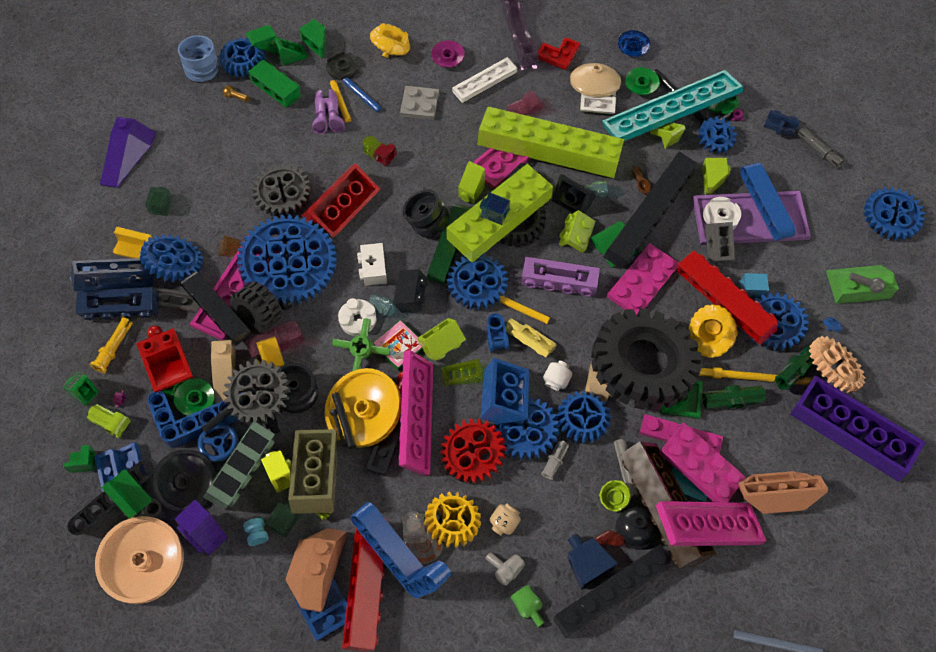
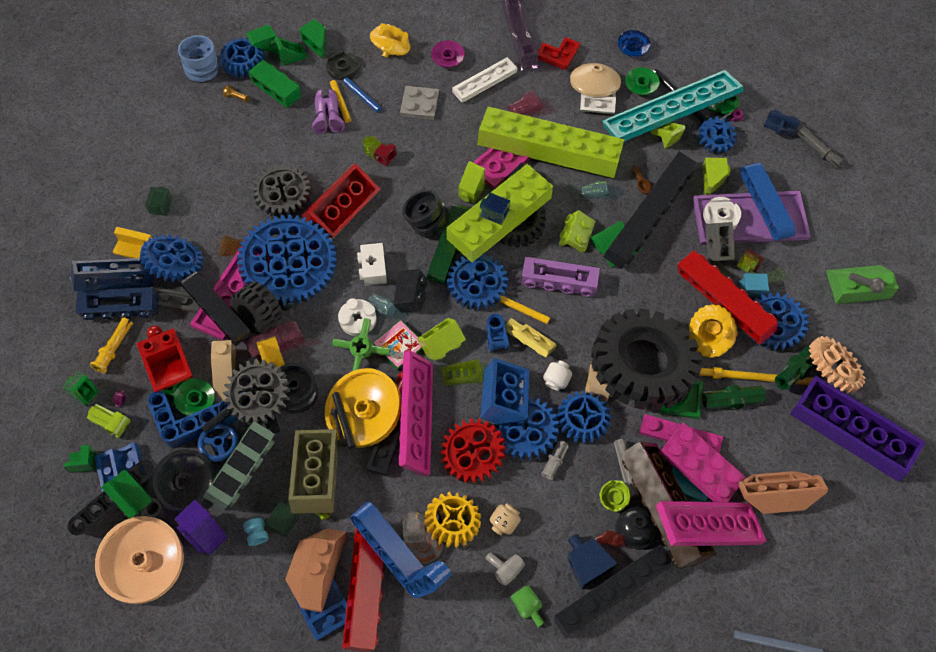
dark purple wedge [100,117,156,188] -> none
neon yellow brick [261,450,292,493] -> none
black slope [552,174,596,214] -> none
dark pink plate [607,243,678,315] -> none
blue piece [823,317,843,333] -> none
blue gear [863,187,925,241] -> none
none -> clear neon green leg [737,249,765,273]

